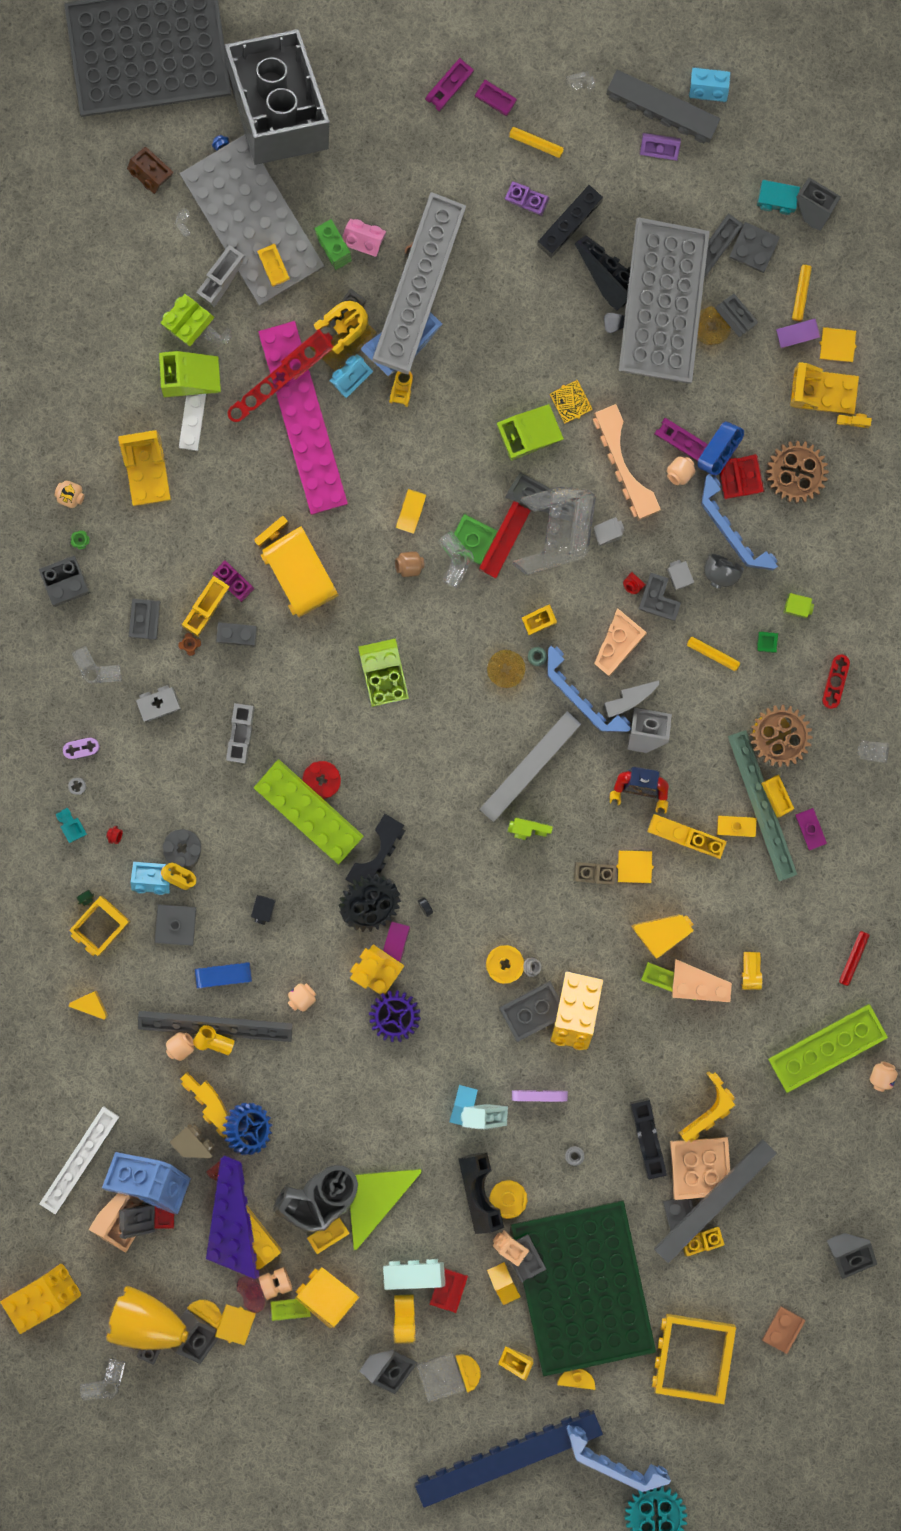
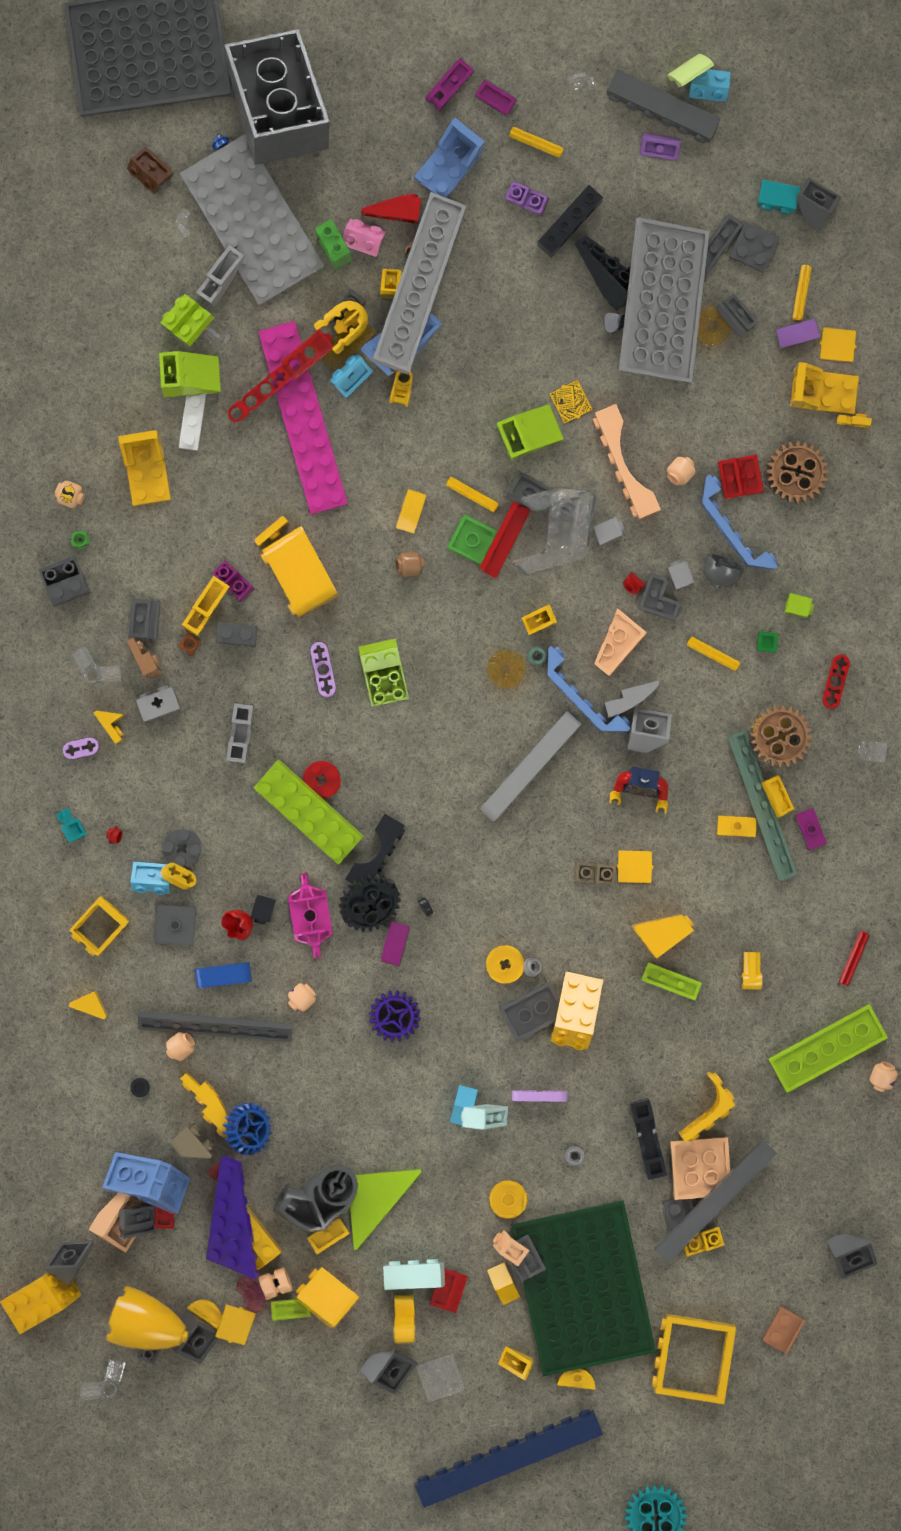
white plate [39,1106,119,1214] -> none
light grey bush [68,778,86,795] -> none
dark green plate [76,890,94,906] -> none
yellow piece [193,1025,235,1056] -> none
yellow plate [257,243,290,287] -> none
yellow plate [350,944,404,995] -> none
clear piece [438,531,474,588] -> none
yellow plate [456,1354,481,1393] -> none
black arch [458,1152,504,1234] -> none
lime plate [507,817,553,840] -> none
medium blue slope [567,1425,671,1492] -> none
yellow slope [647,814,727,859] -> none
magenta plate [654,418,708,462] -> none
light nougat wing [672,959,732,1002] -> none
blue beam [697,422,744,476] -> none
none -> dark grey slope [44,1241,94,1285]
none -> yellow slope [94,711,125,745]
none -> medium nougat plate [127,638,162,679]
none -> black tile [130,1078,150,1097]
none -> red hair [221,910,253,940]
none -> dark pink plate [288,873,333,958]
none -> lavender beam [311,642,336,697]
none -> red slope [361,193,421,224]
none -> yellow slope [380,269,402,299]
none -> medium blue bracket [414,118,485,198]
none -> yellow axle [446,477,499,512]
none -> yellowish green slope [667,54,714,87]

